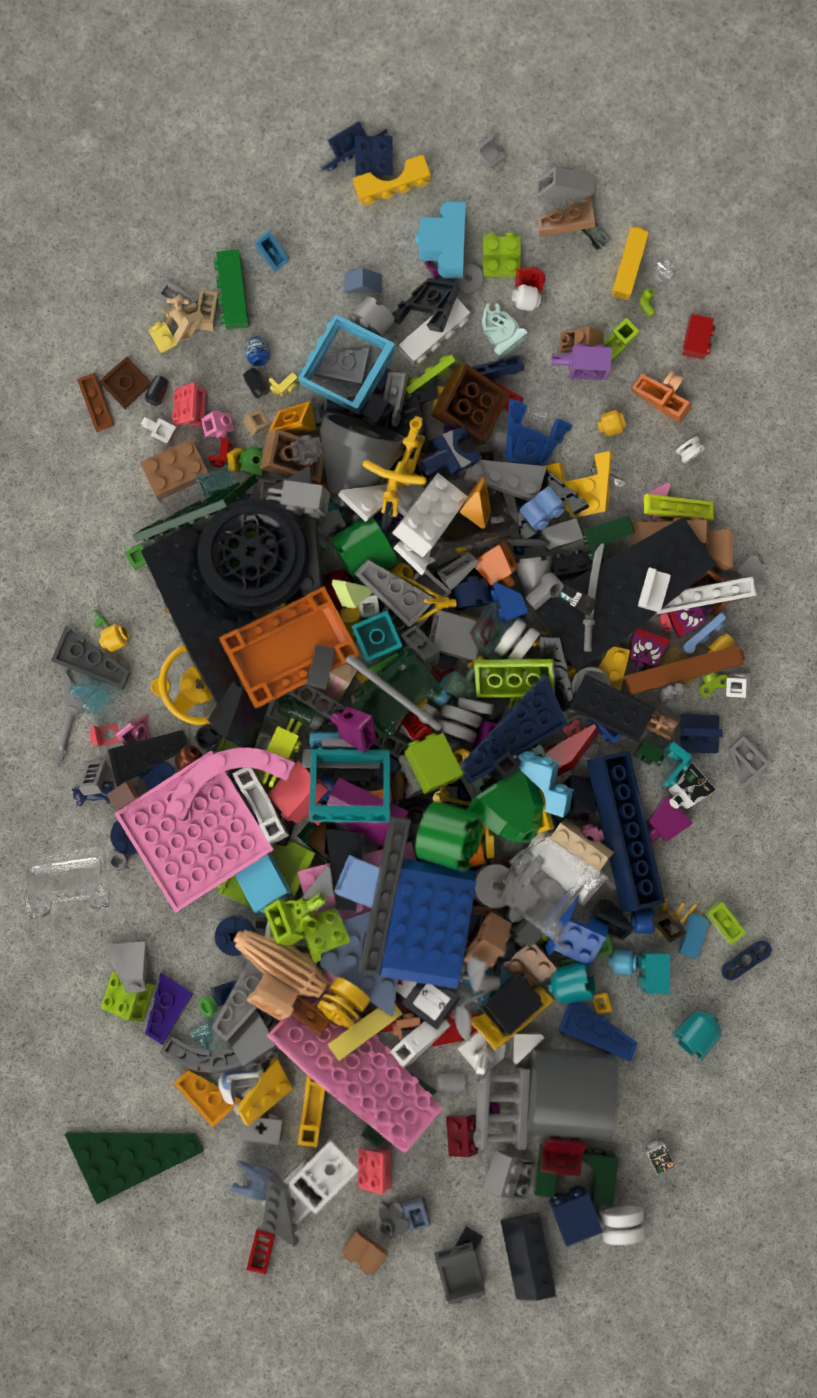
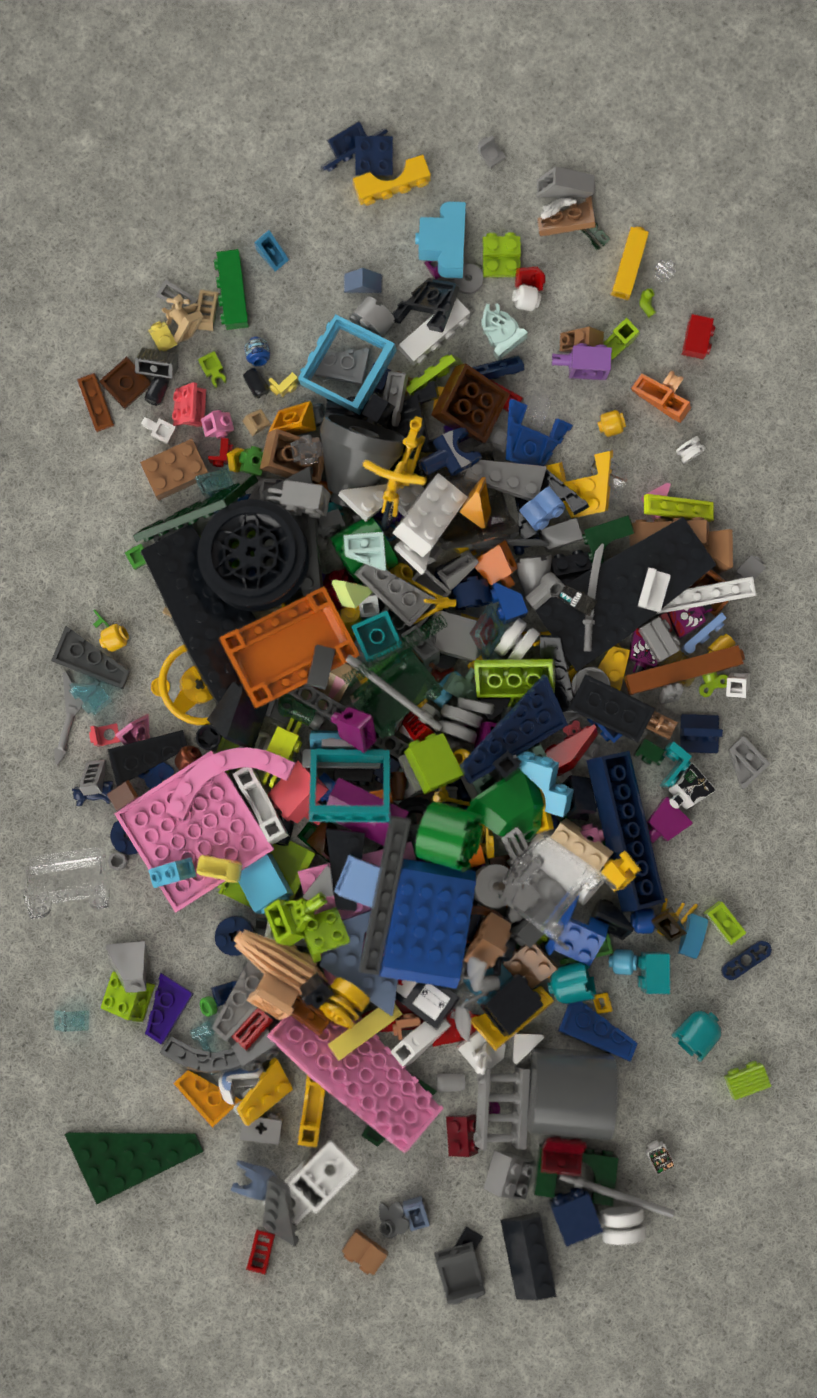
coral bracket [358,1148,391,1194] -> none
none -> clear light blue bracket [54,1010,89,1032]
none -> dark grey brick [135,347,178,379]
none -> medium azure bracket [149,857,196,888]
none -> light yellow animal [196,855,243,883]
none -> lime plate [198,351,227,388]
none -> red tile [231,1007,273,1051]
none -> black brick [299,972,335,1009]
none -> dark green piece [343,615,447,687]
none -> light aqua wing [344,532,386,571]
none -> light grey tile [501,827,530,862]
none -> white piece [540,198,577,219]
none -> light grey bar [559,1174,675,1218]
none -> yellow brick [599,851,641,892]
none -> light grey brick [638,617,680,663]
none -> lime brick [724,1061,772,1100]

